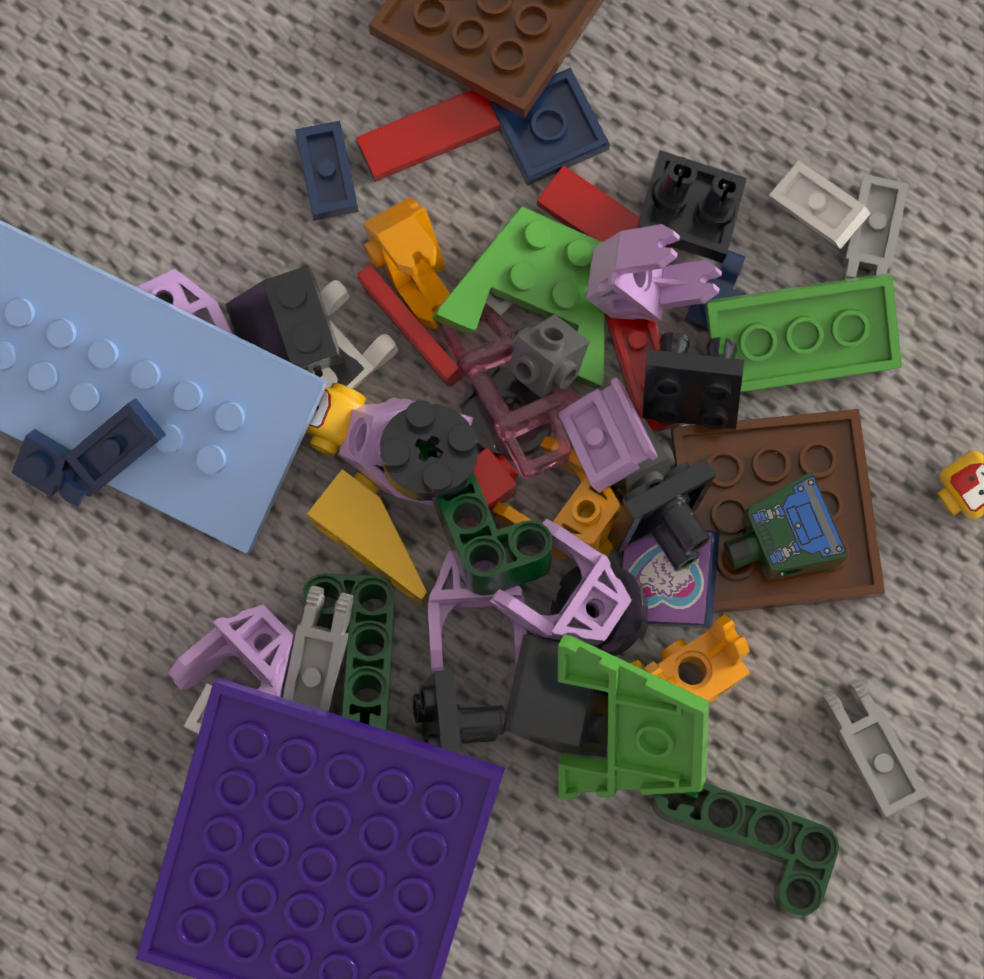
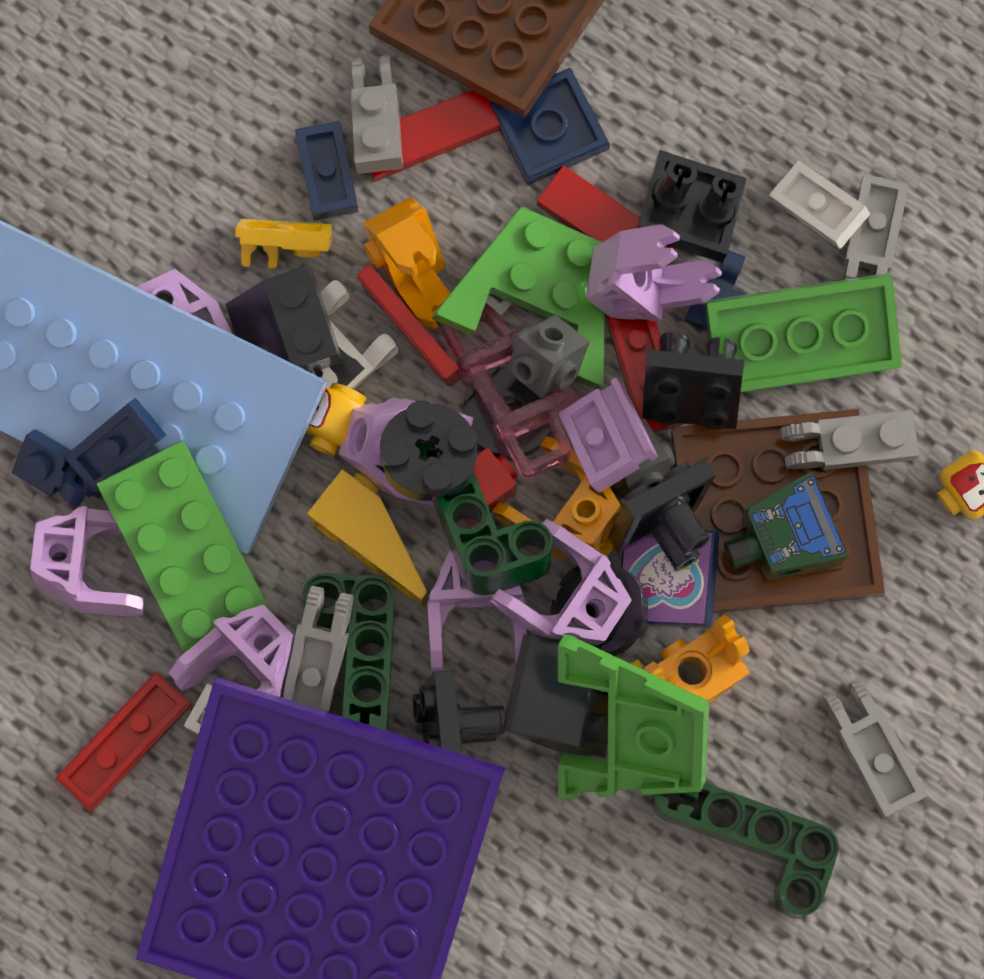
none -> lavender piece [30,506,144,617]
none -> red tile [55,672,192,812]
none -> bright green plate [96,440,271,653]
none -> yellow plate [235,219,333,268]
none -> light grey hinge [350,55,403,174]
none -> light grey hinge [781,410,919,470]

